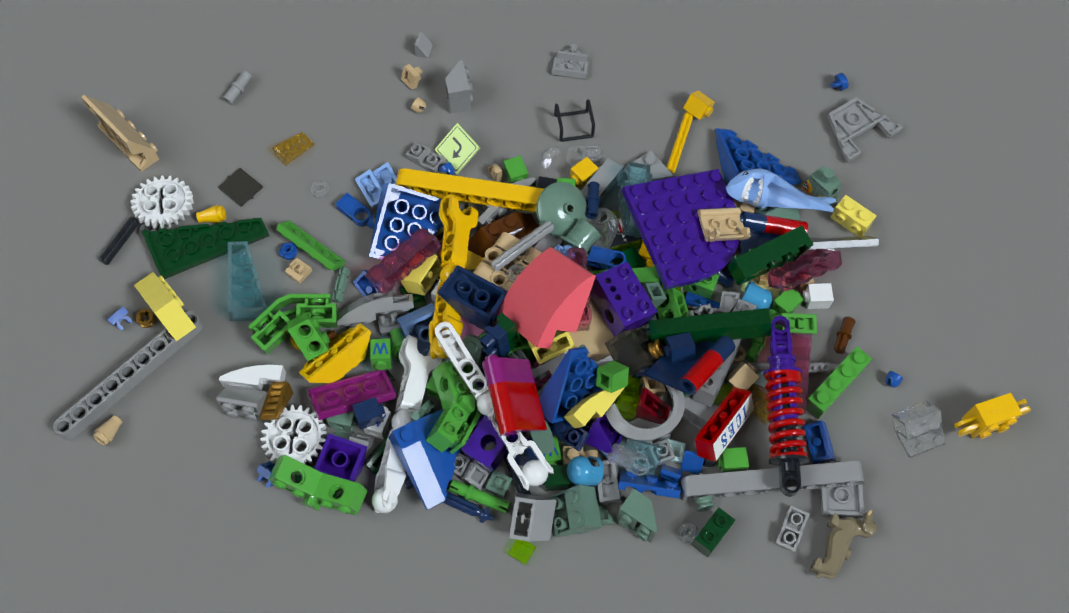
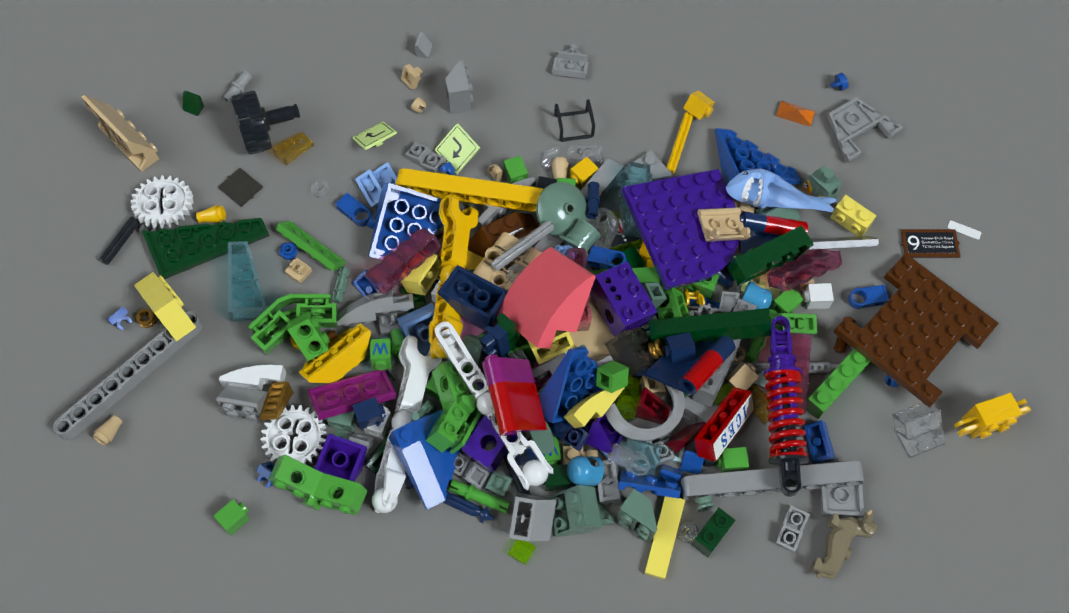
none -> dark green slope [183,91,204,116]
none -> bright green brick [214,499,250,536]
none -> black wheel [231,91,300,155]
none -> yellowish green piece [352,121,397,150]
none -> tan cone [551,157,569,179]
none -> light yellow tile [644,497,685,580]
none -> dark red slope [666,422,706,453]
none -> yellow piece [682,289,705,306]
none -> orange slope [776,100,815,127]
none -> reddish brown piece [833,253,999,408]
none -> blue piece [848,285,889,309]
none -> piece [901,229,960,258]
none -> white sticker [948,220,981,240]

